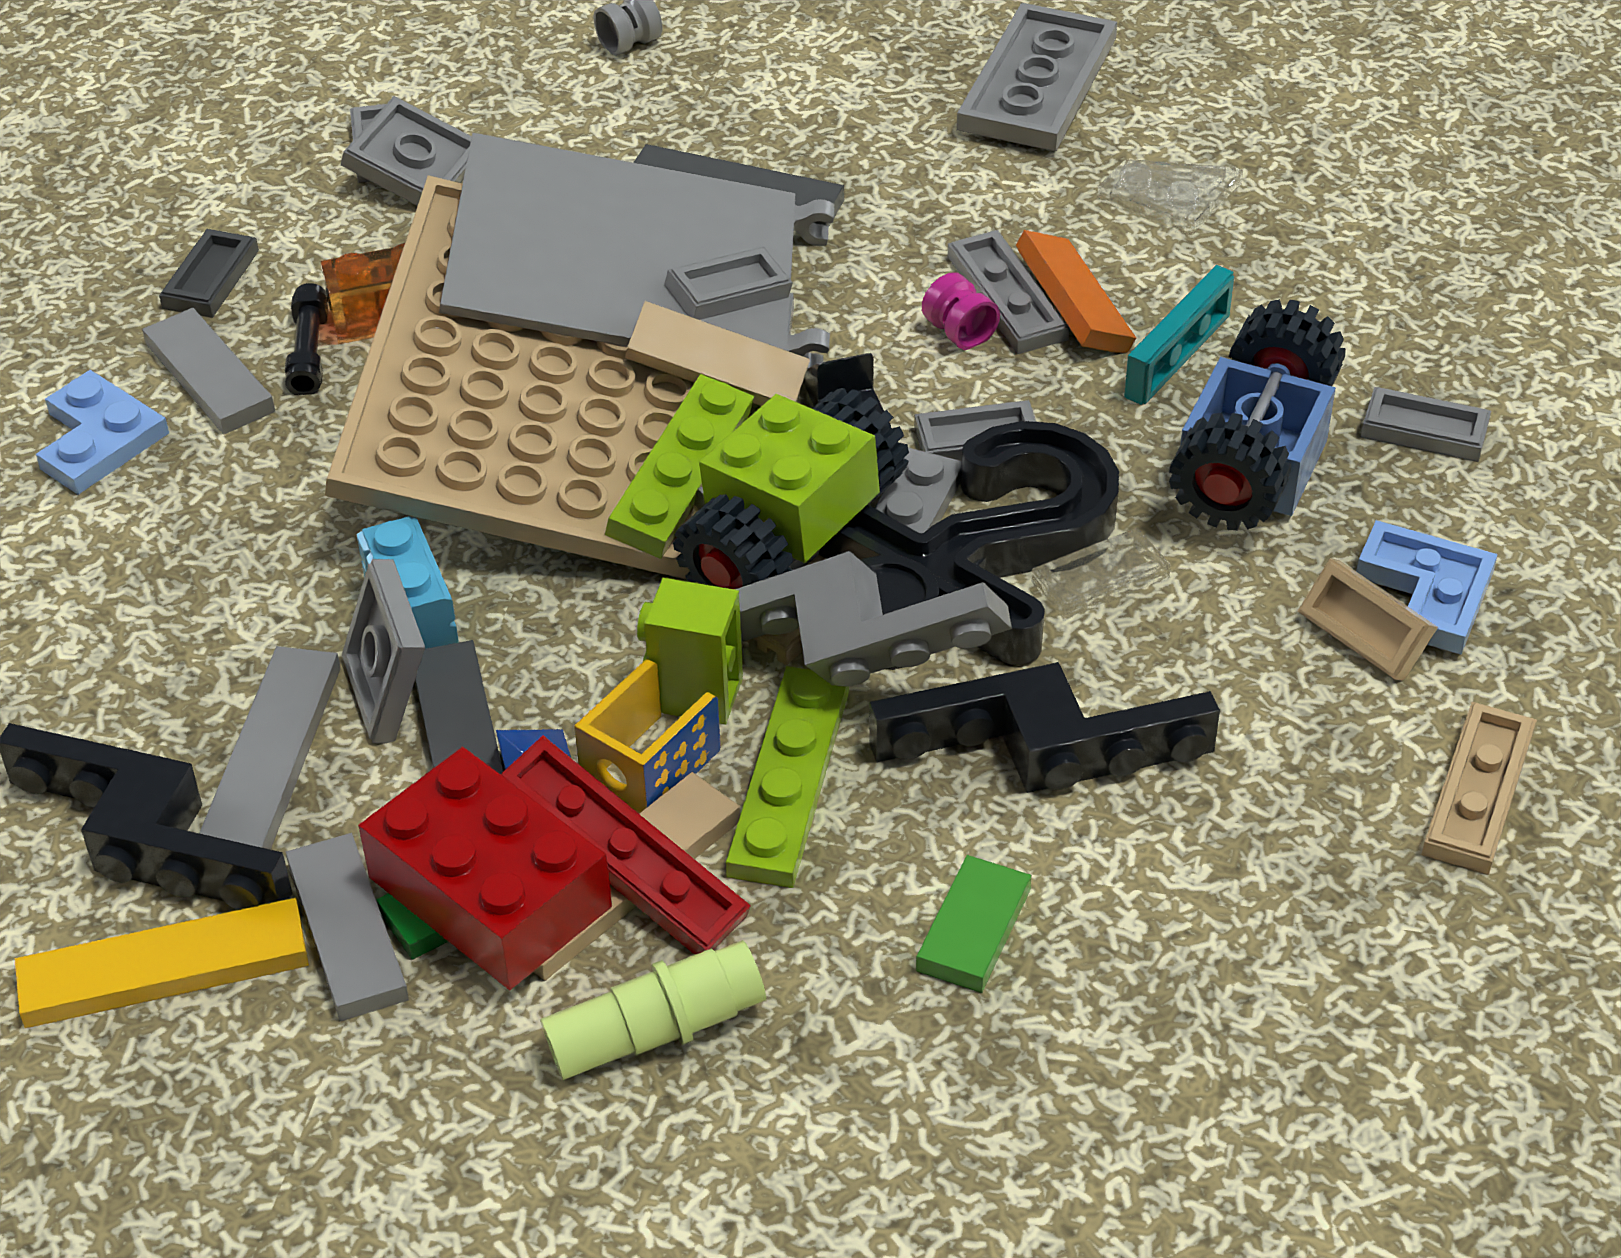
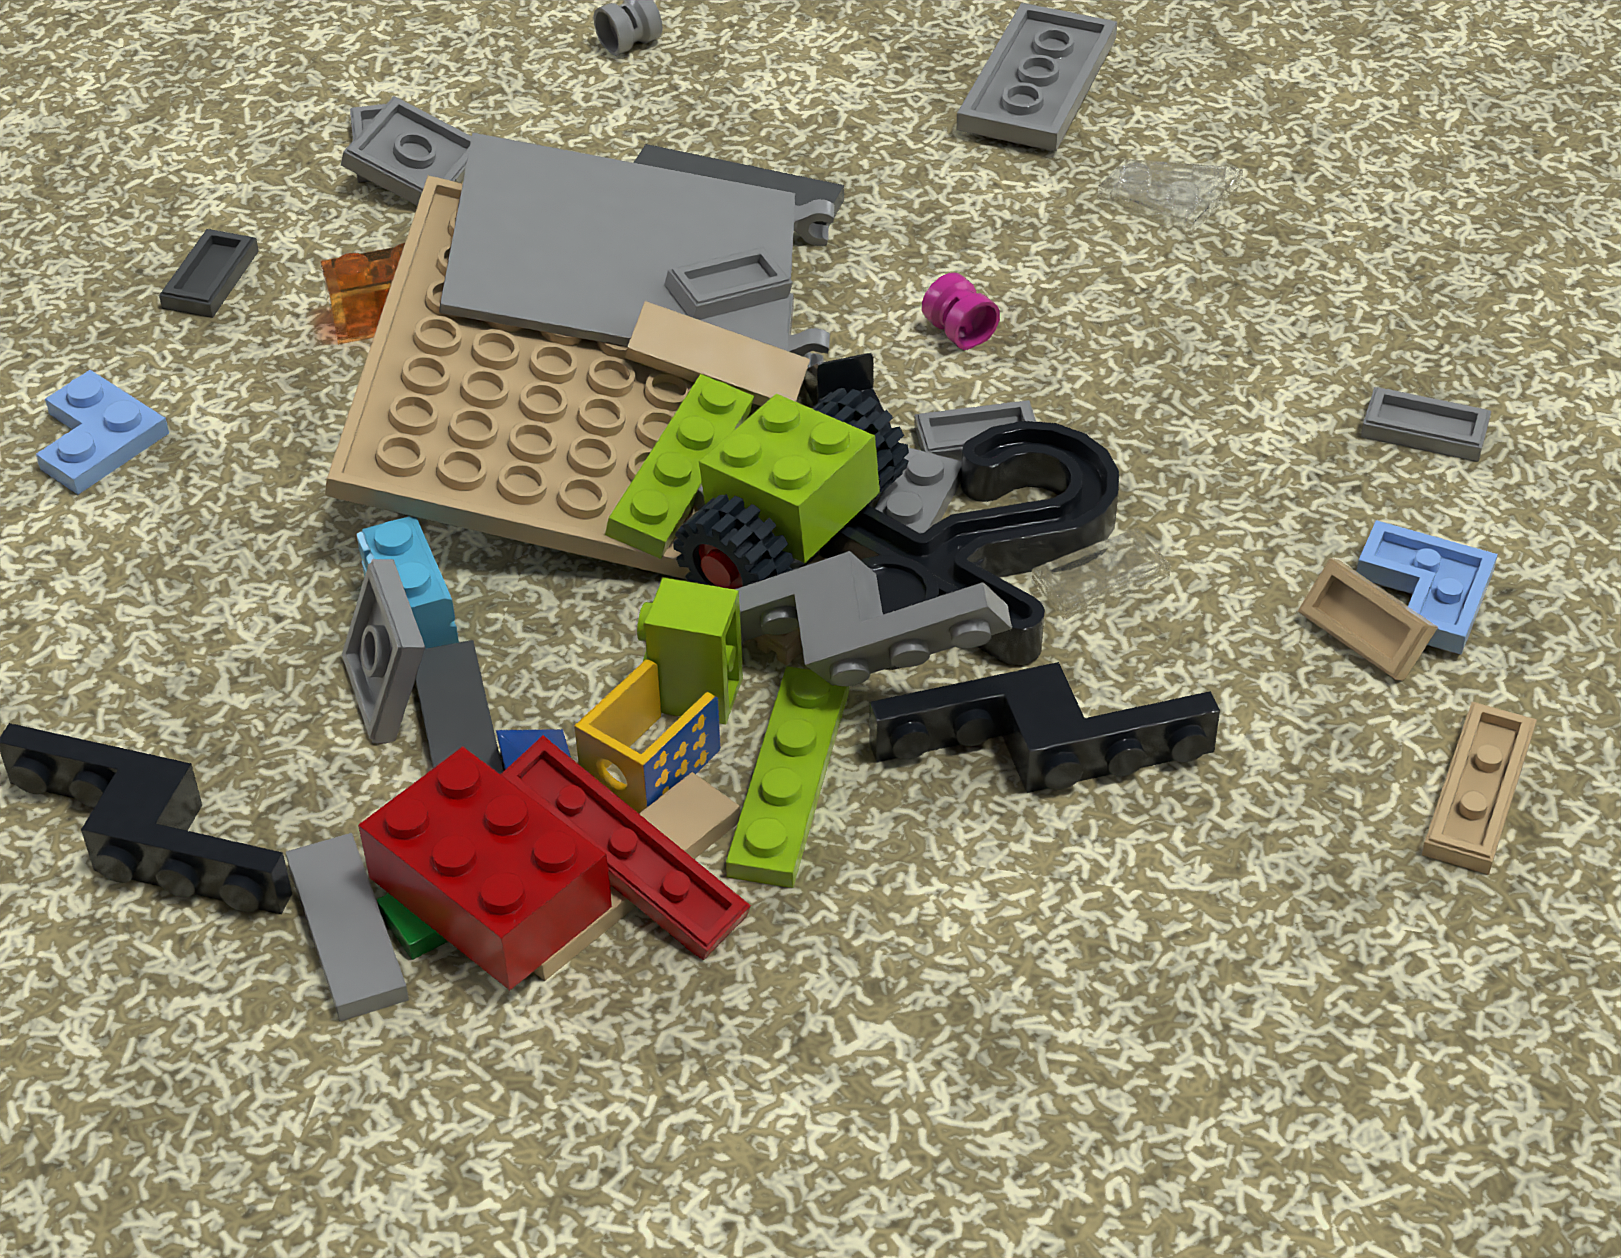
yellow tile [15,898,309,1028] -> none
light grey tile [142,308,275,435] -> none
light grey tile [199,646,341,850] -> none
black bar [284,283,328,395] -> none
yellowish green piece [540,940,766,1080] -> none
bright green tile [916,855,1032,993] -> none
light grey tile [948,230,1070,355] -> none
orange tile [1016,230,1136,353] -> none
teal tile [1124,265,1234,405] -> none
brick [1169,299,1346,531] -> none

